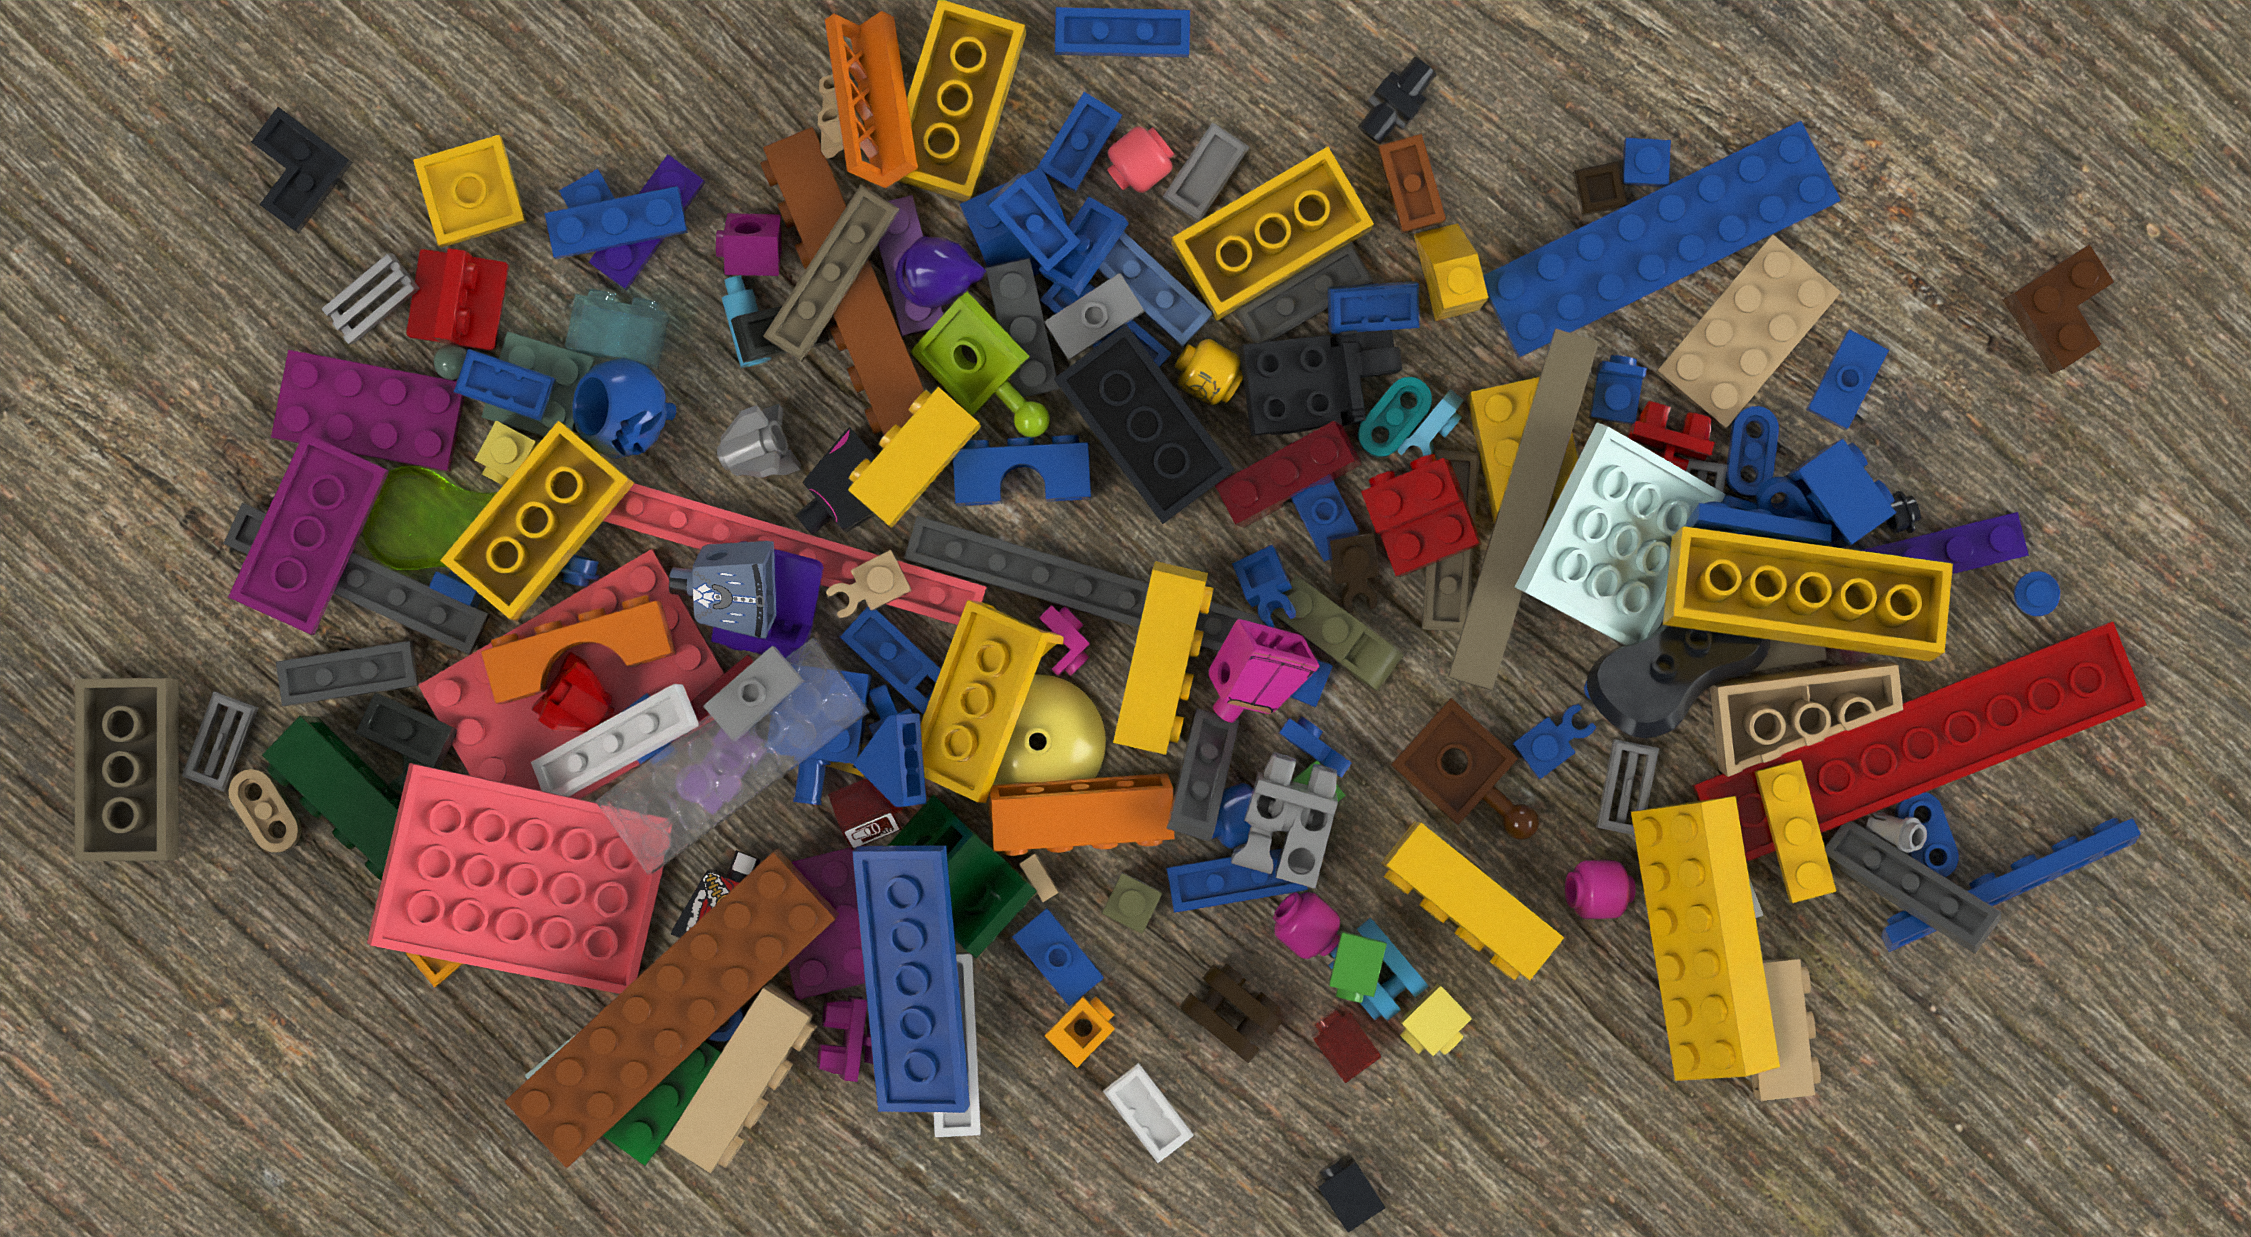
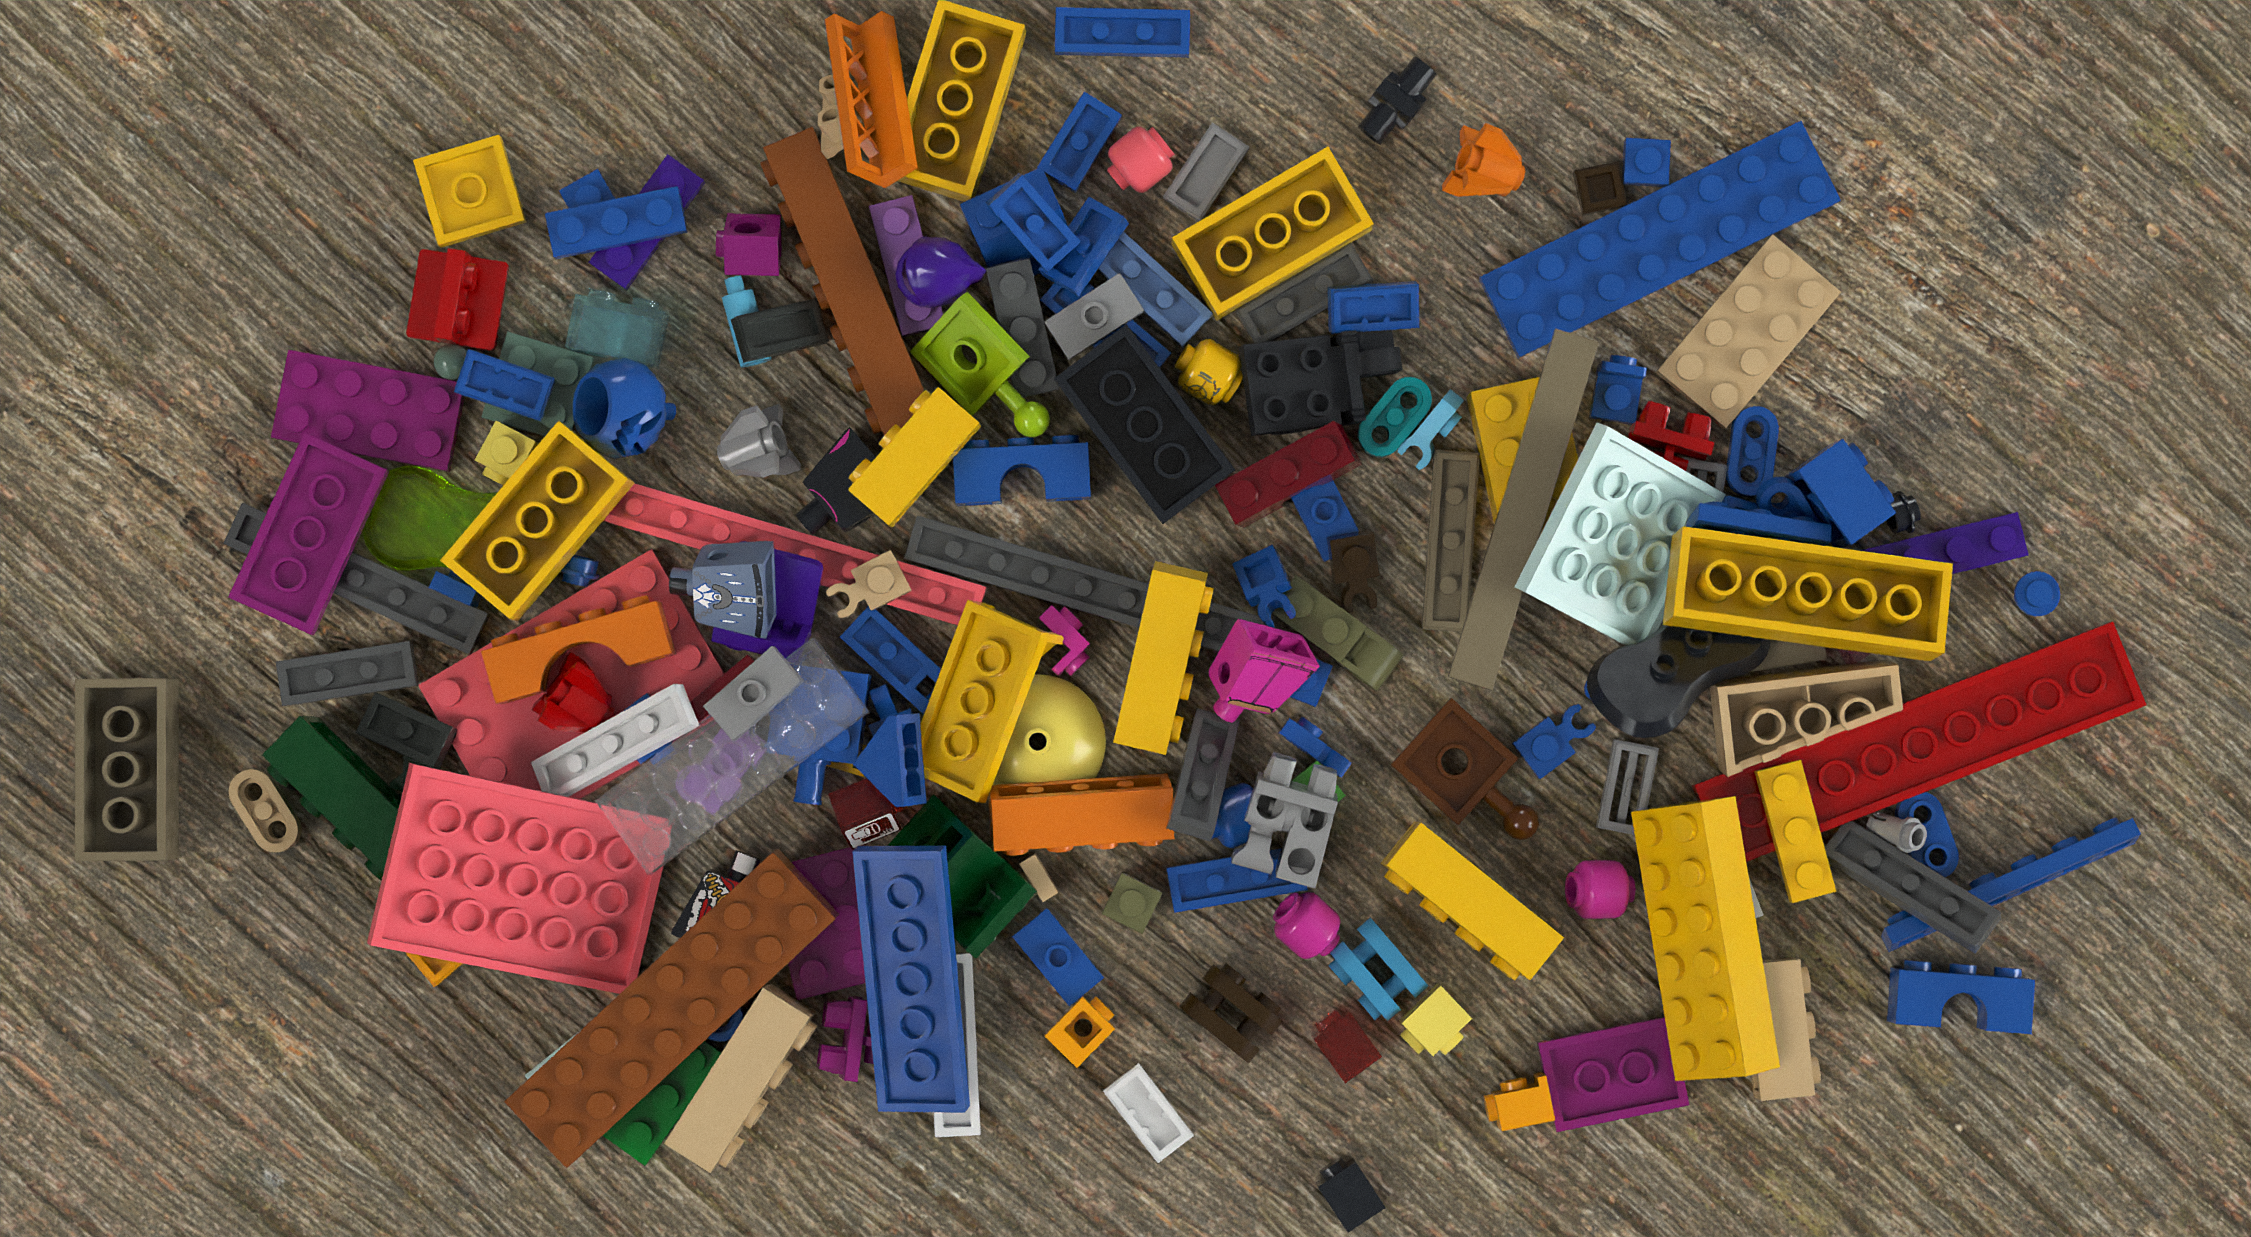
light grey tile [182,692,259,792] -> none
black plate [251,107,353,234] -> none
light grey tile [322,253,420,344] -> none
dark tan tile [763,185,900,362] -> none
bright green brick [1329,931,1387,1003] -> none
red plate [1361,454,1482,577] -> none
dark orange plate [1377,134,1446,234] -> none
yellow slope [1414,223,1489,321] -> none
blue plate [1806,329,1889,430] -> none
reddish brown brick [2002,244,2114,374] -> none
none -> orange brick [1442,123,1525,197]
none -> light orange brick [1483,1072,1555,1131]
none -> magenta plate [1537,1016,1690,1132]
none -> blue arch [1887,960,2035,1034]

